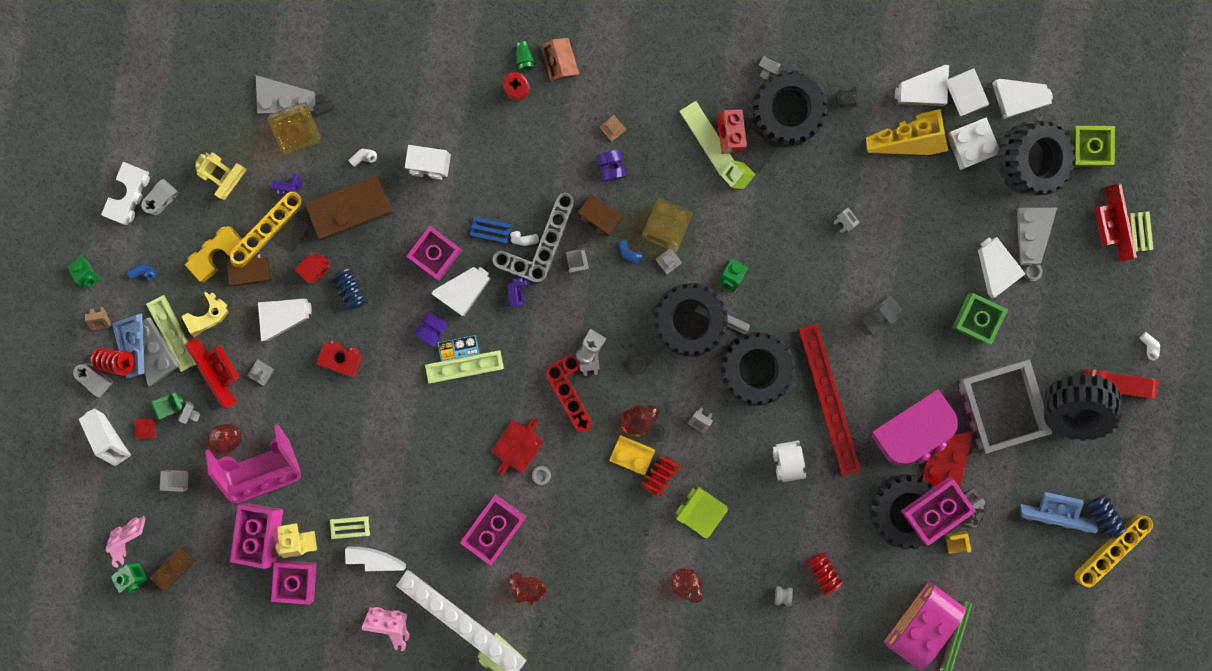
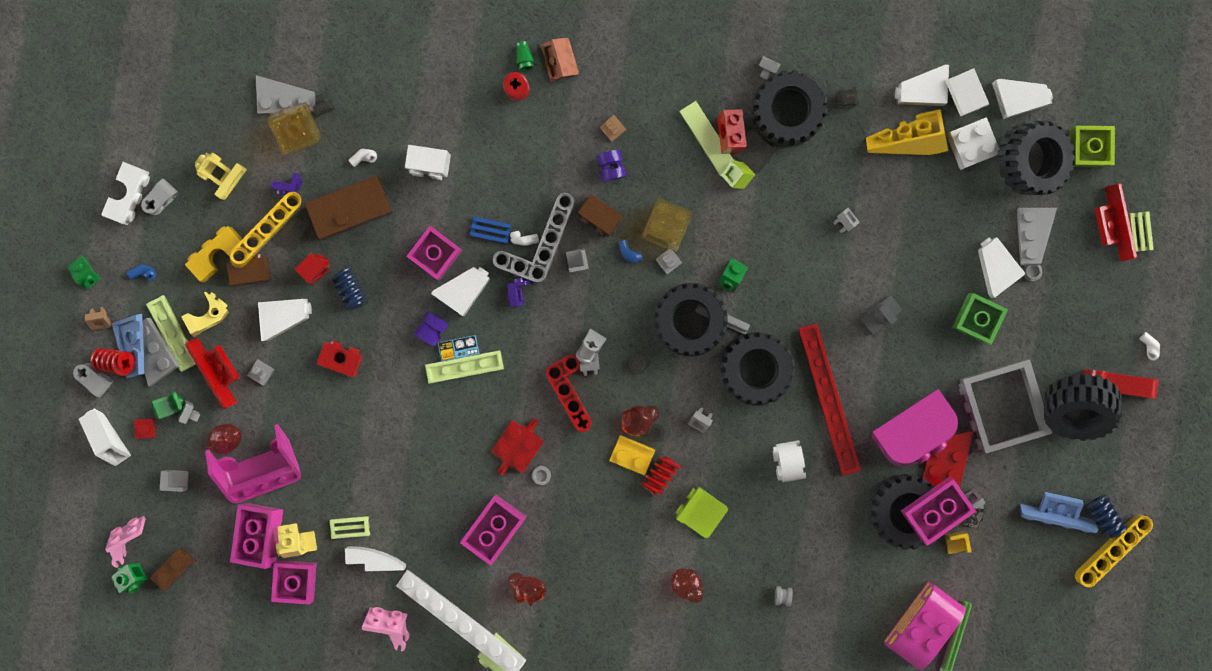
red piece [804,552,843,596] -> none

